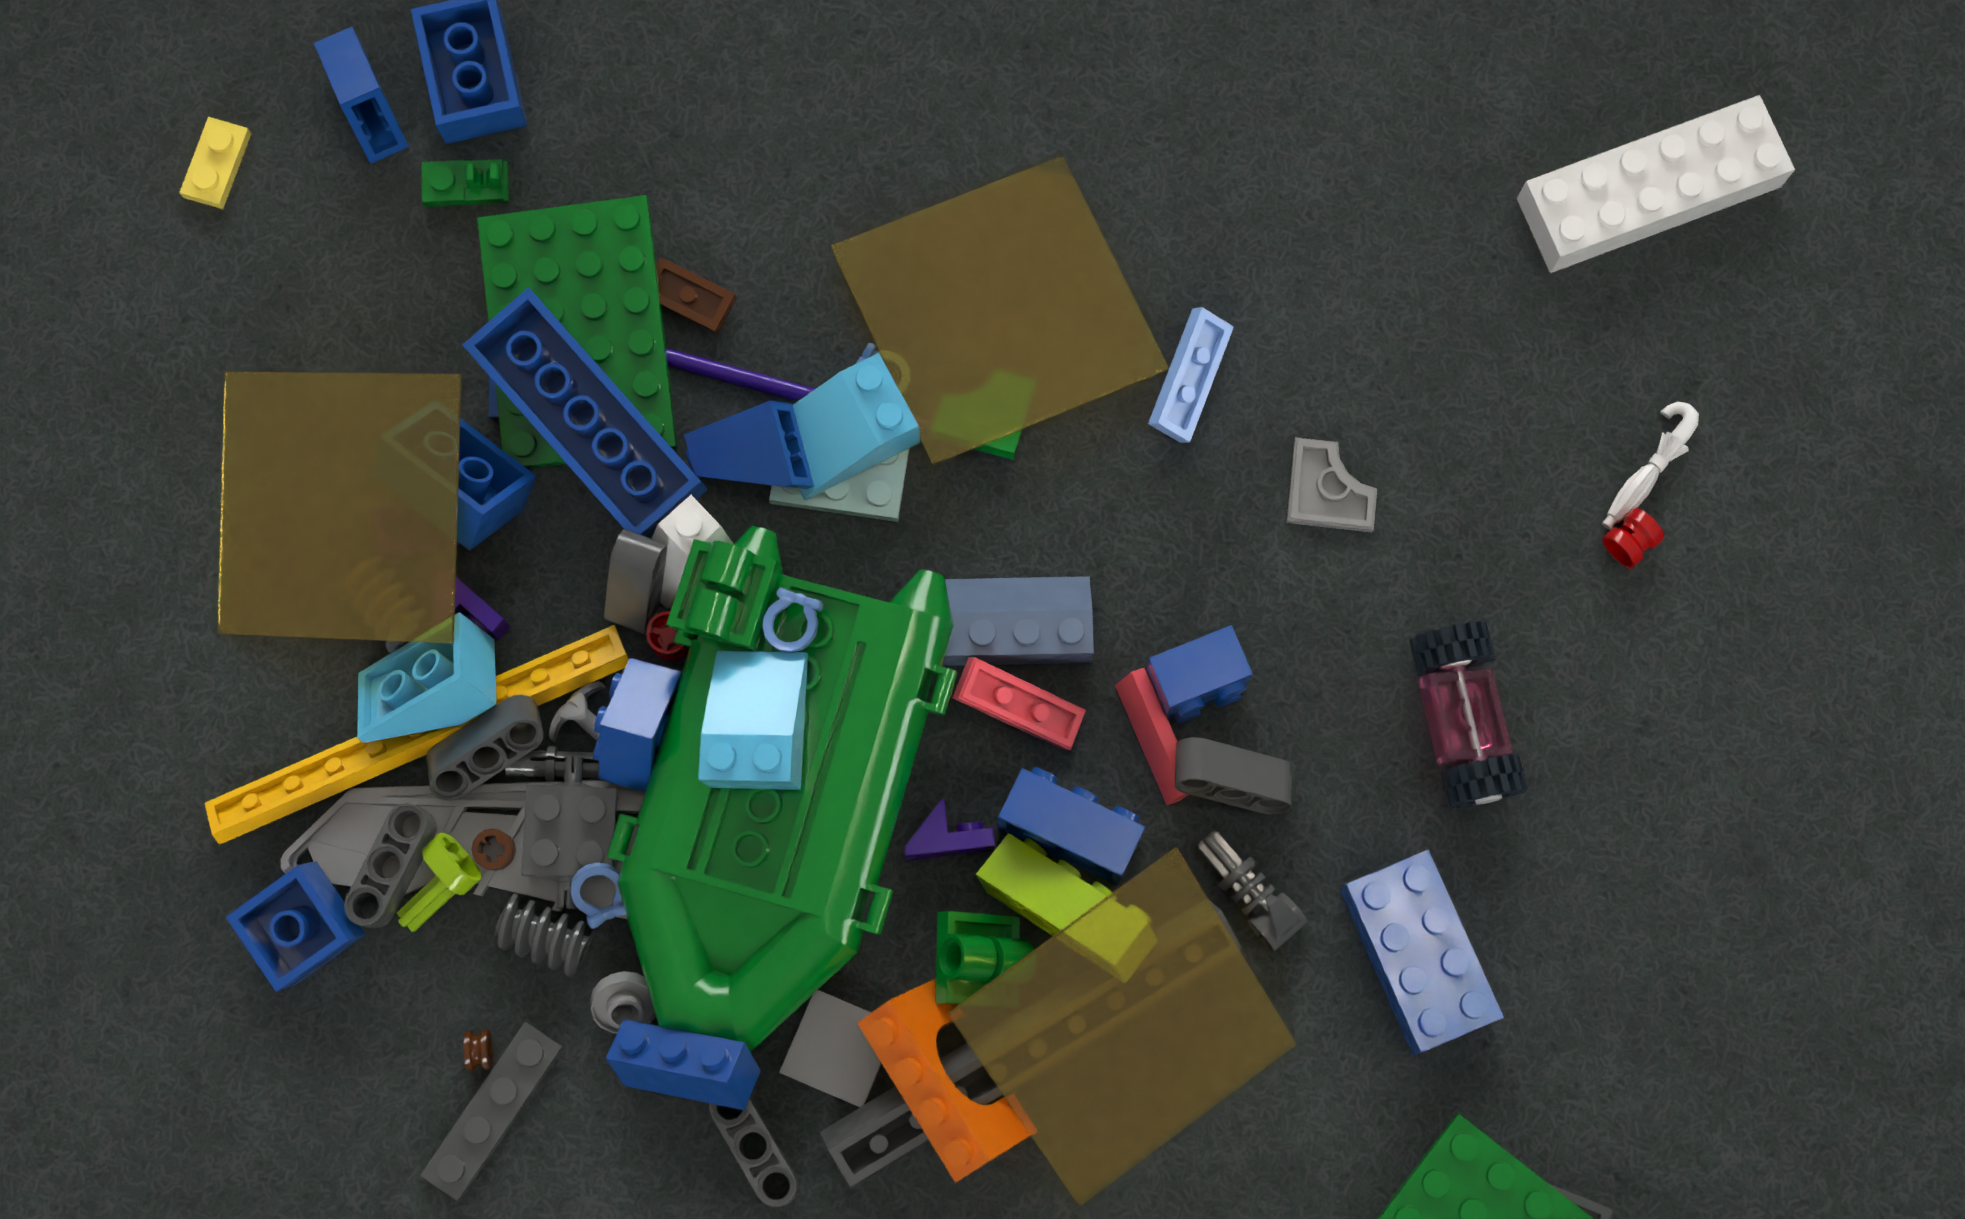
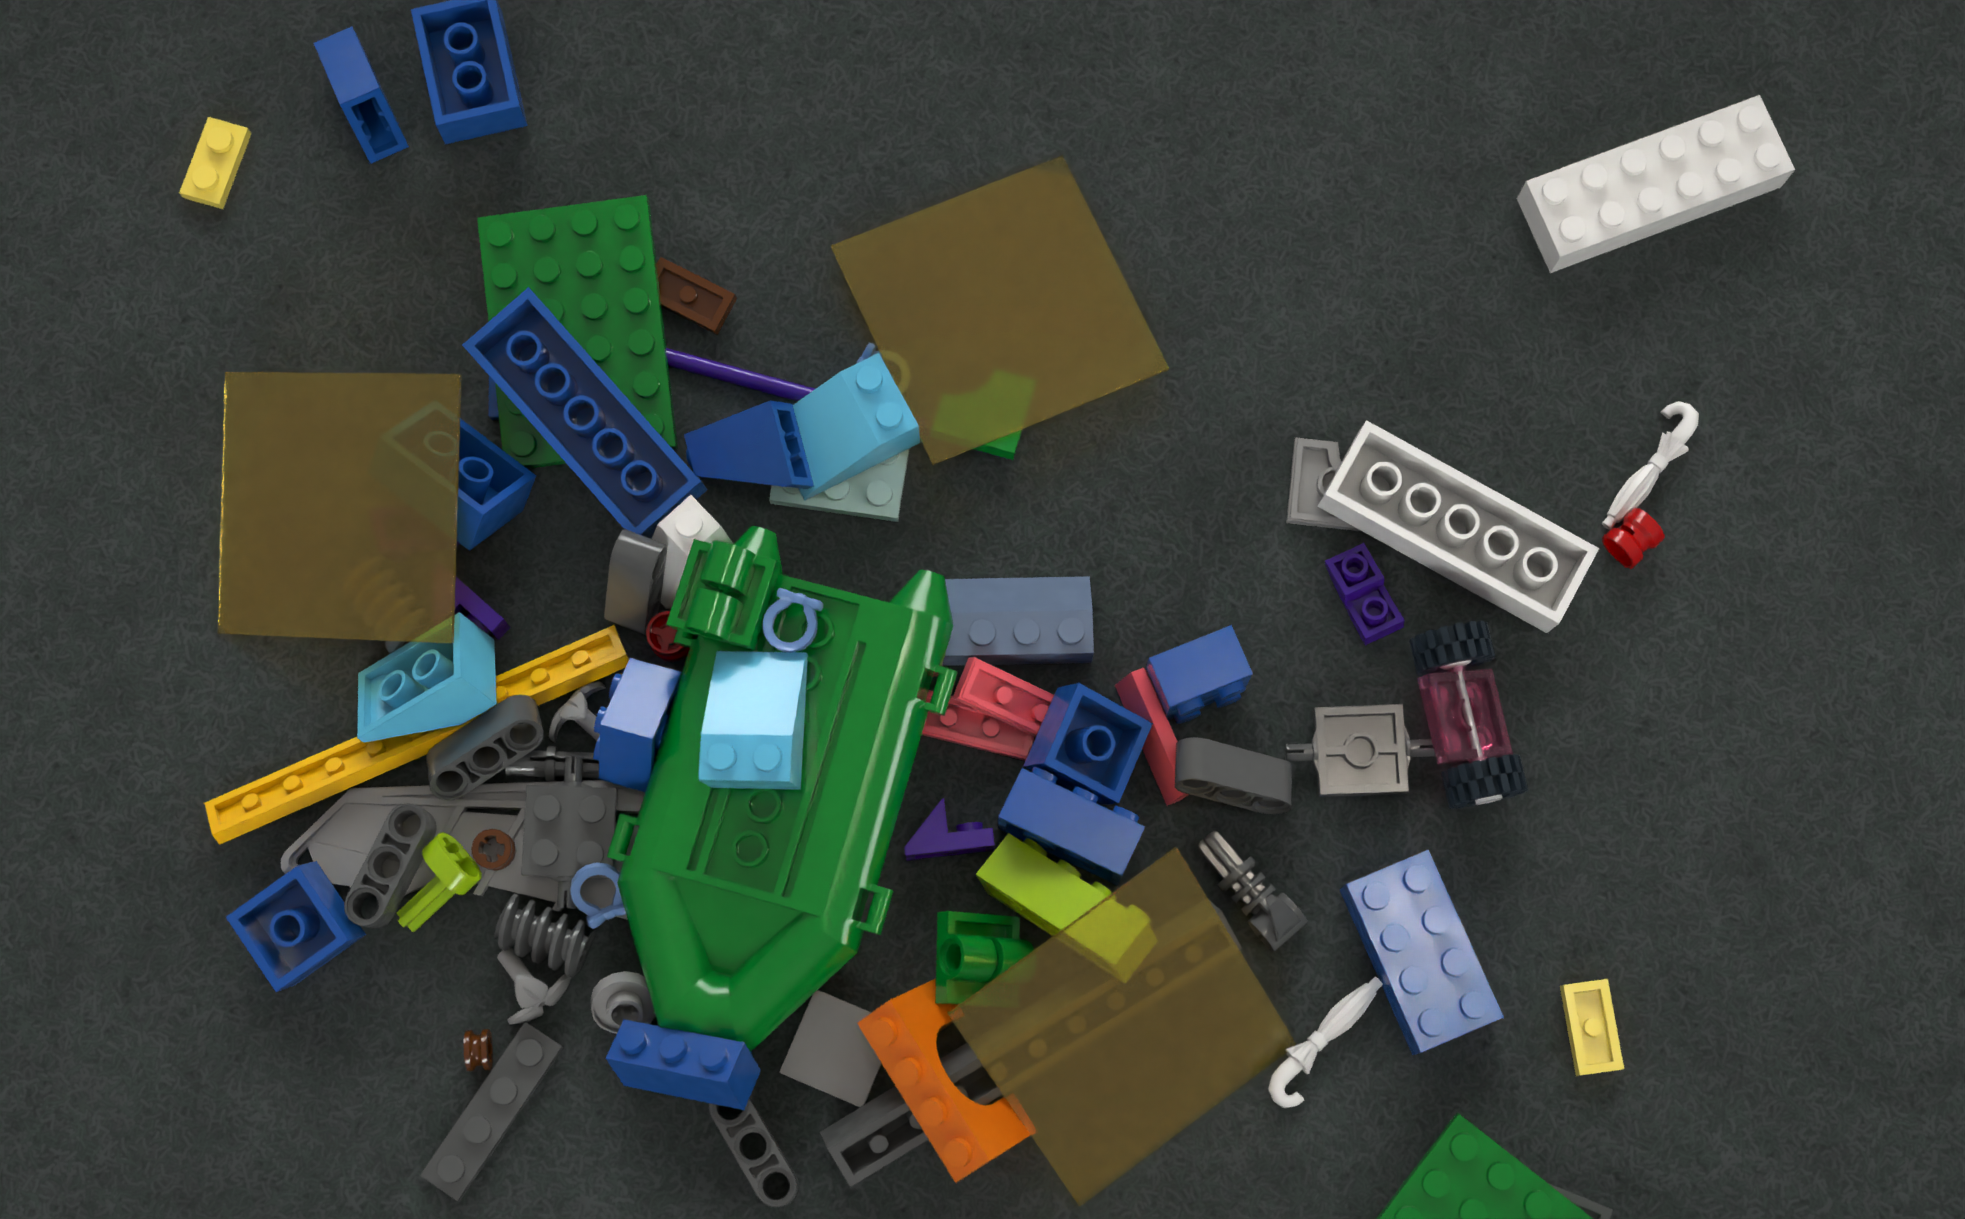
green plate [422,159,509,207] -> none
light blue plate [1148,307,1234,443] -> none
none -> light grey plant [497,947,571,1024]
none -> coral tile [922,690,1034,761]
none -> blue brick [1023,683,1153,806]
none -> white piece [1268,977,1383,1108]
none -> plate [1285,704,1437,797]
none -> white brick [1317,420,1599,633]
none -> dark purple slope [1325,543,1405,645]
none -> light yellow plate [1560,979,1624,1076]

